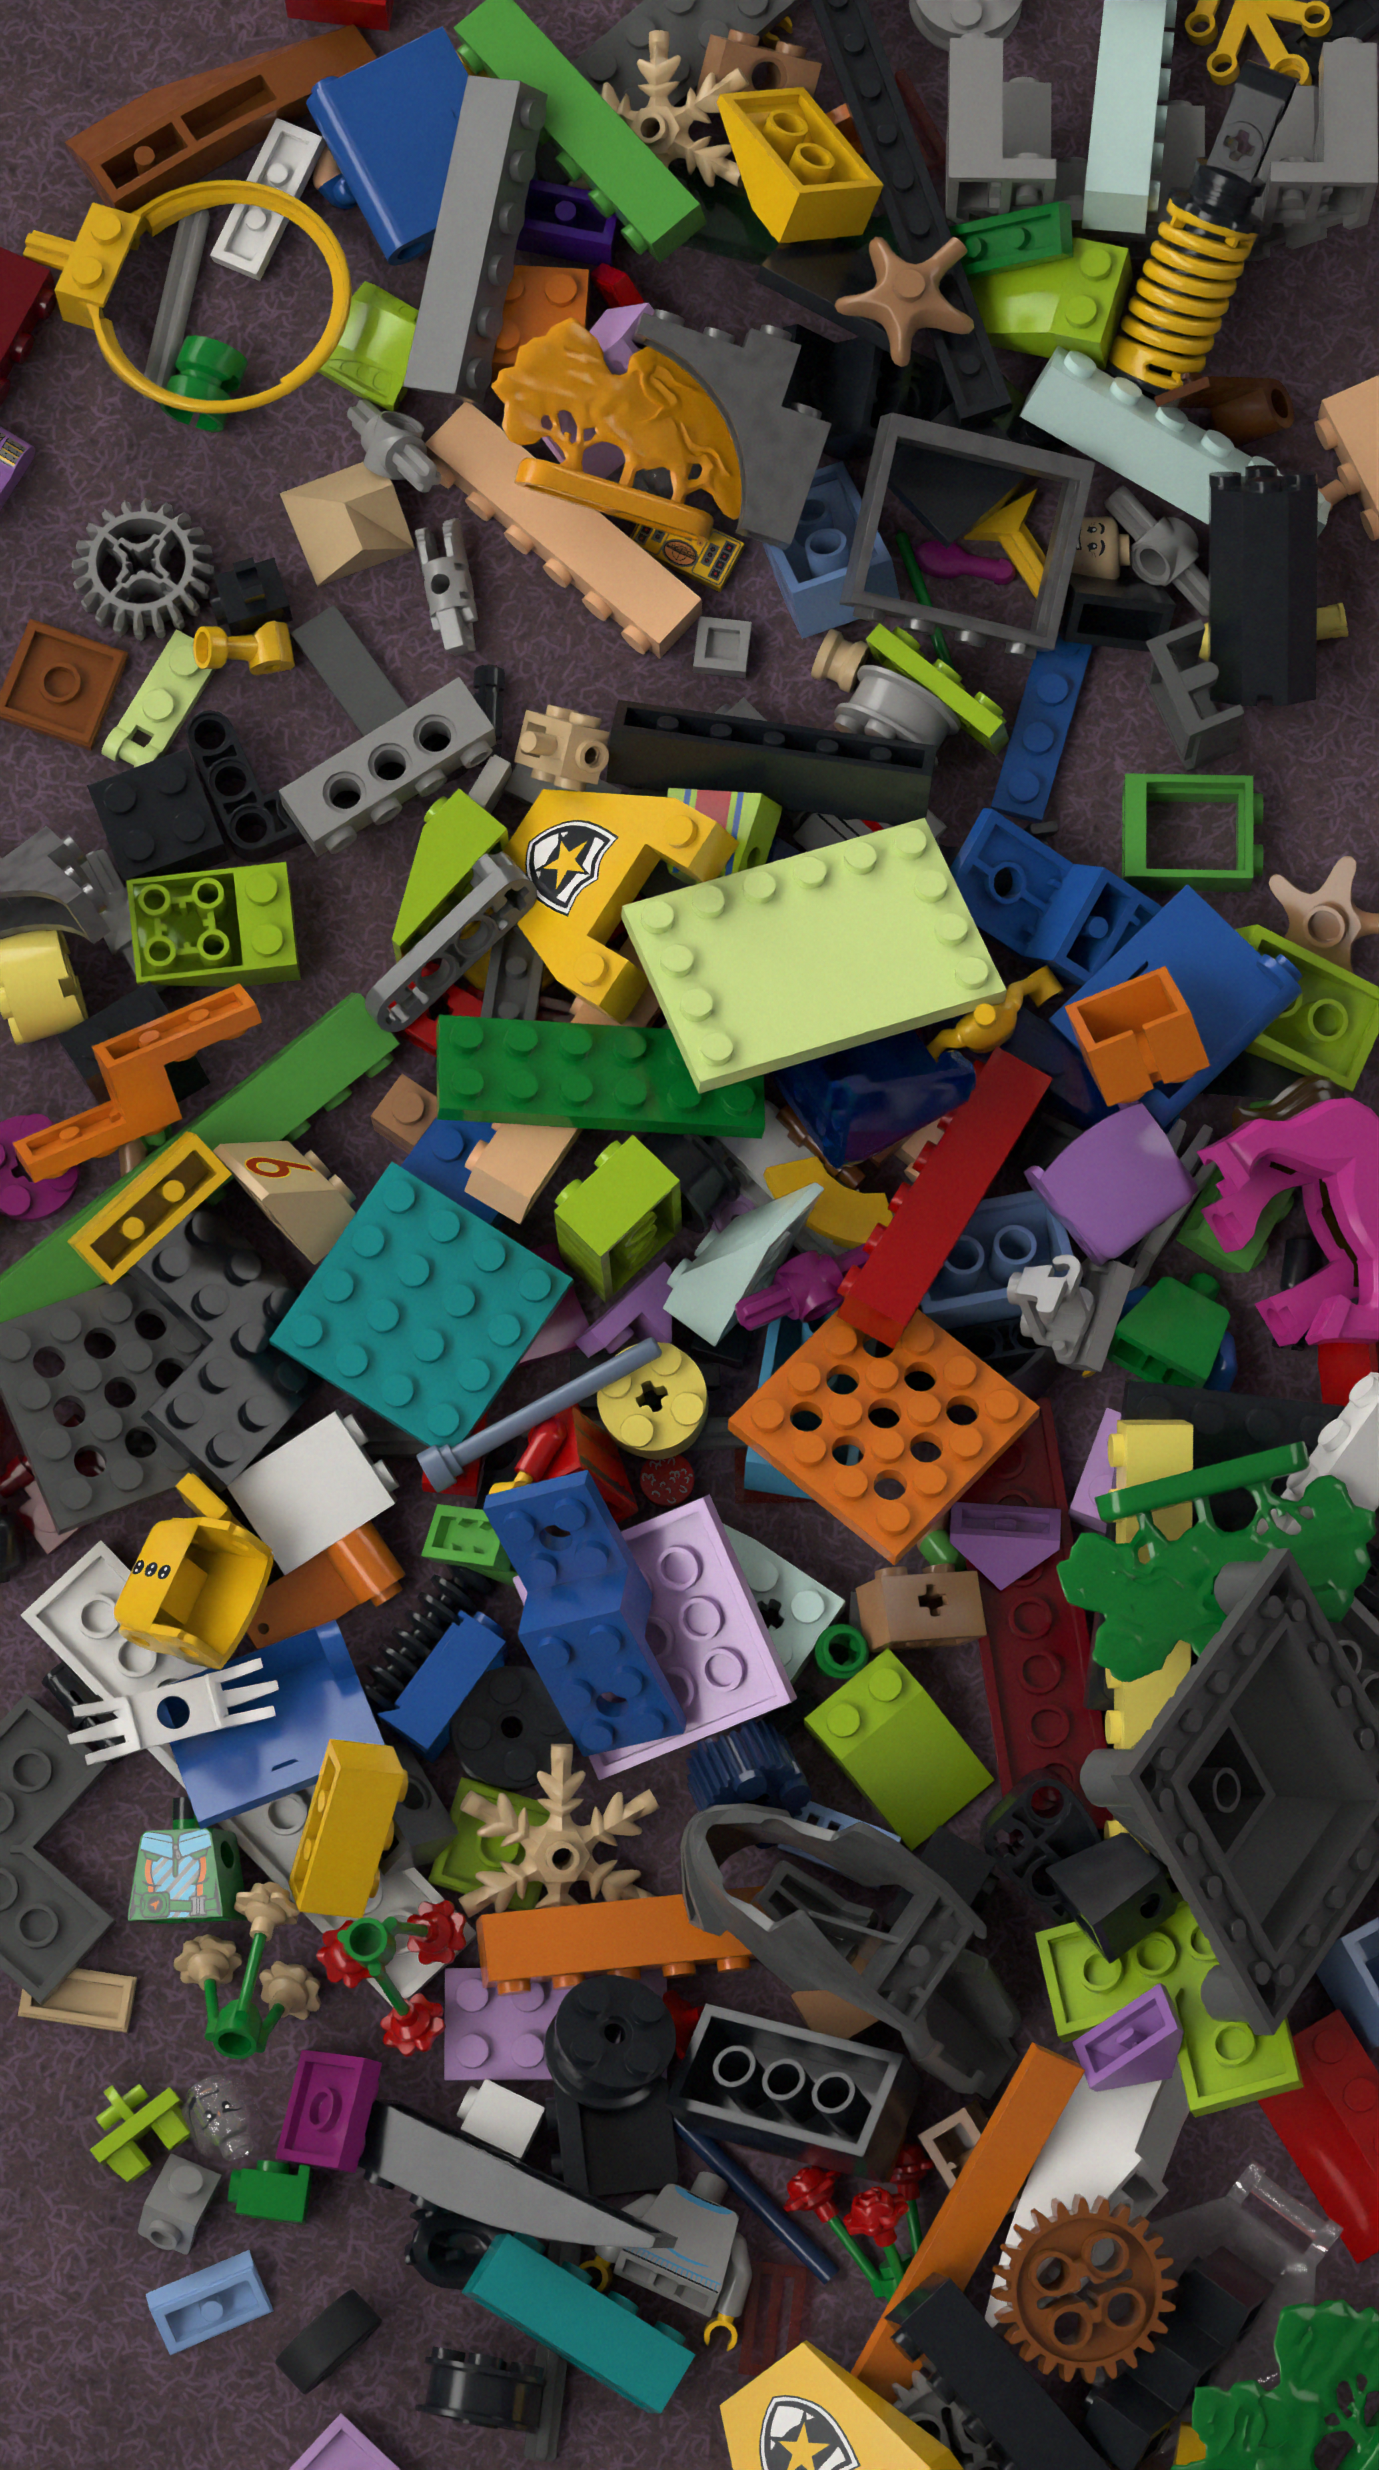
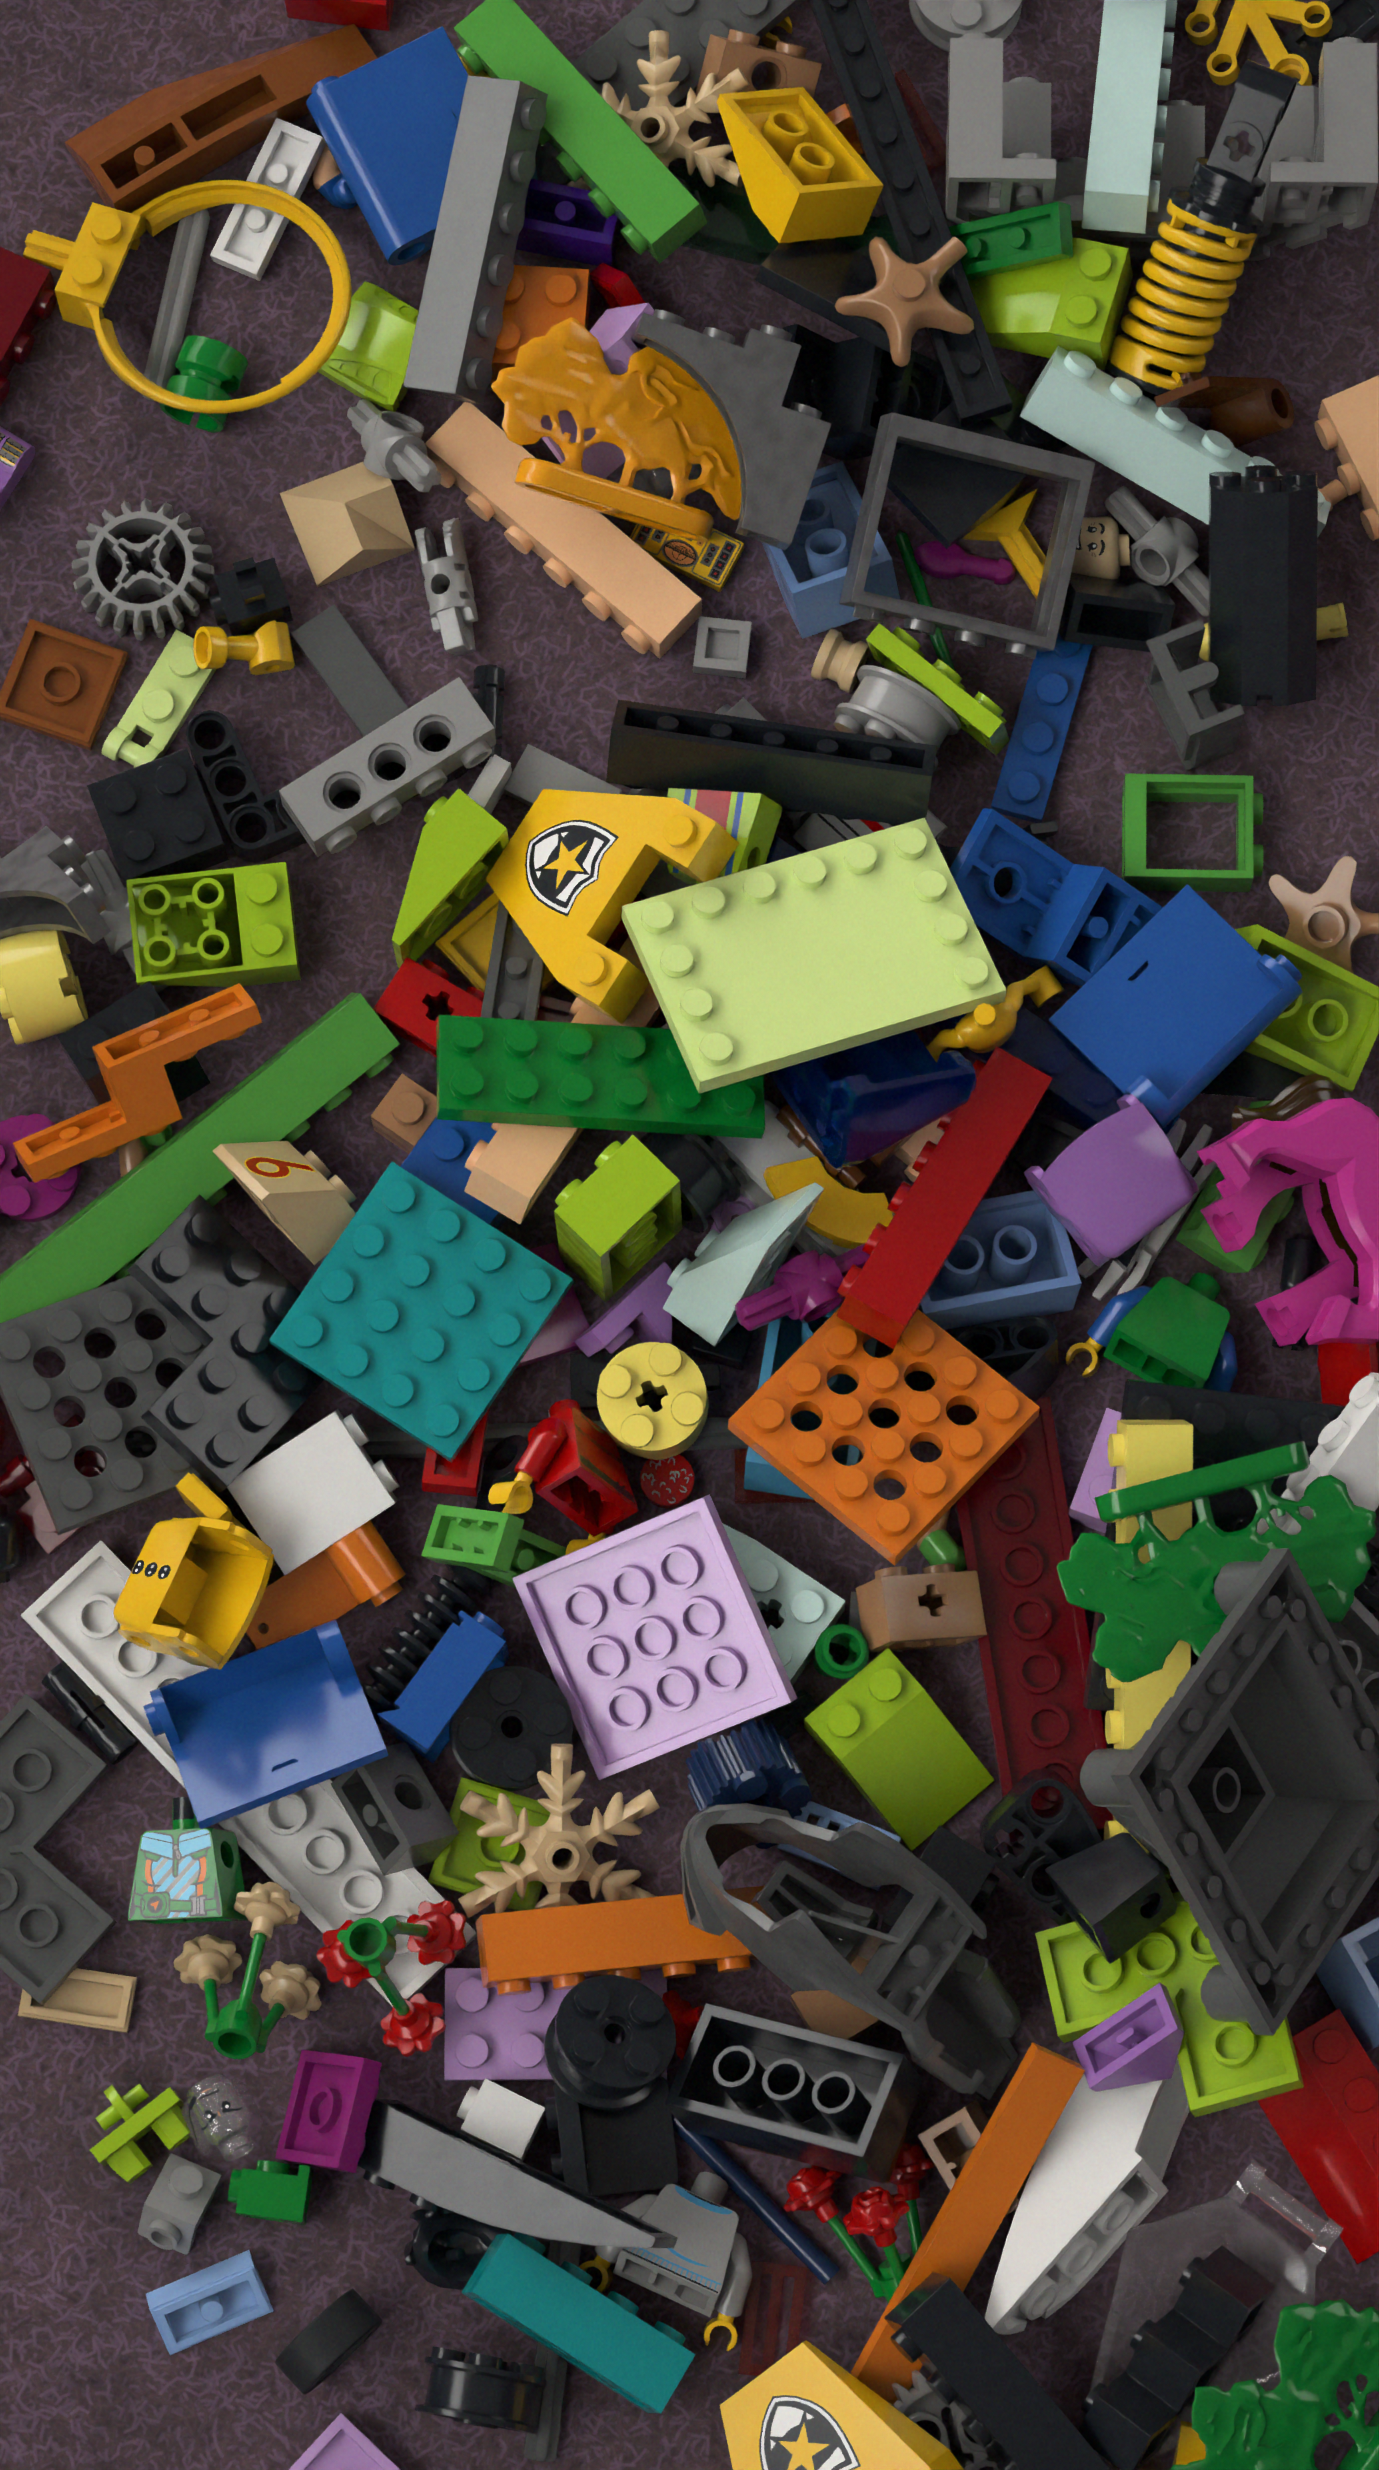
yellow brick [67,1131,232,1286] -> none
white piece [67,1658,279,1766] -> none
yellow brick [288,1739,408,1918] -> none
dark grey beam [365,851,537,1032] -> none
sand blue piece [416,1337,662,1493] -> none
blue bracket [483,1470,687,1757] -> none
tan brick [514,704,610,792] -> none
medium lavender slope [949,1502,1061,1590] -> none
dark orange gear [990,2194,1178,2383] -> none
light grey piece [1007,1254,1096,1364] -> none
light grey tile [1056,1260,1136,1372] -> none
orange piece [1064,966,1210,1107] -> none

